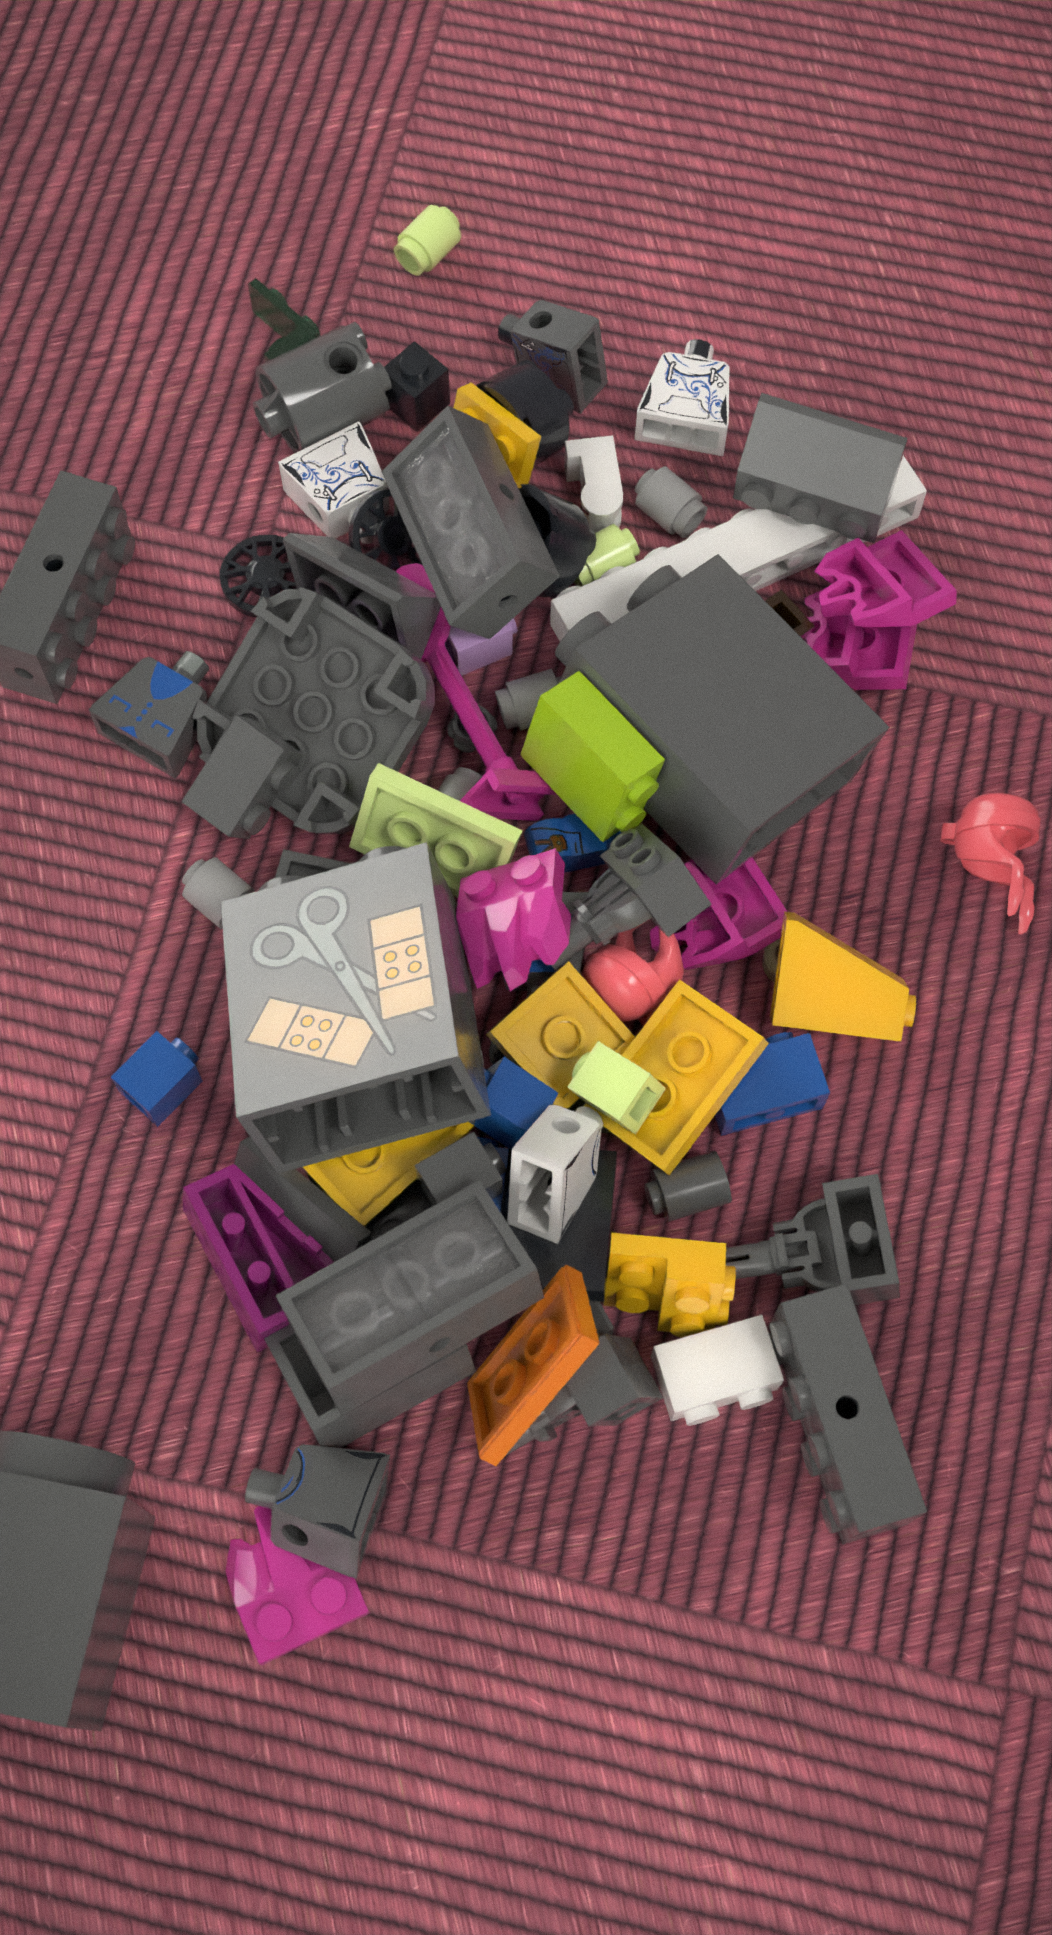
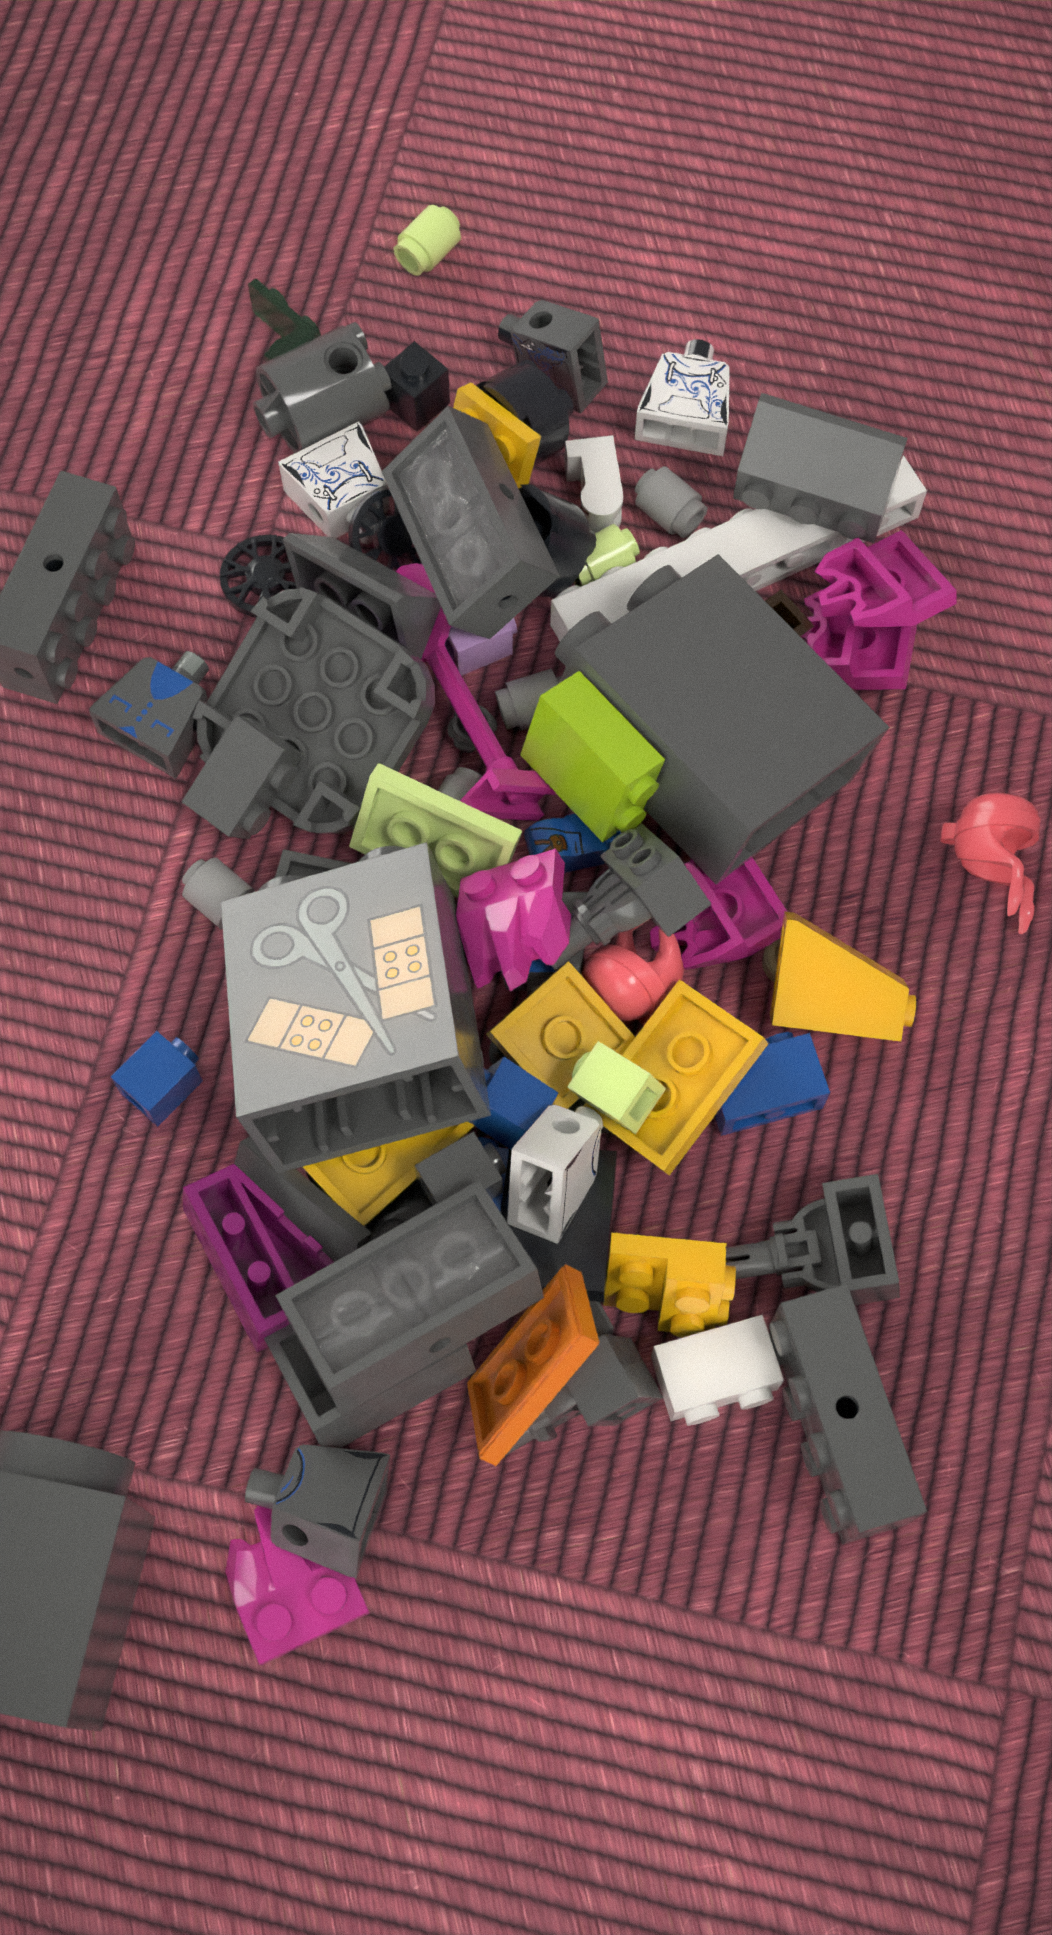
dark grey brick [644,1151,732,1222] -> none

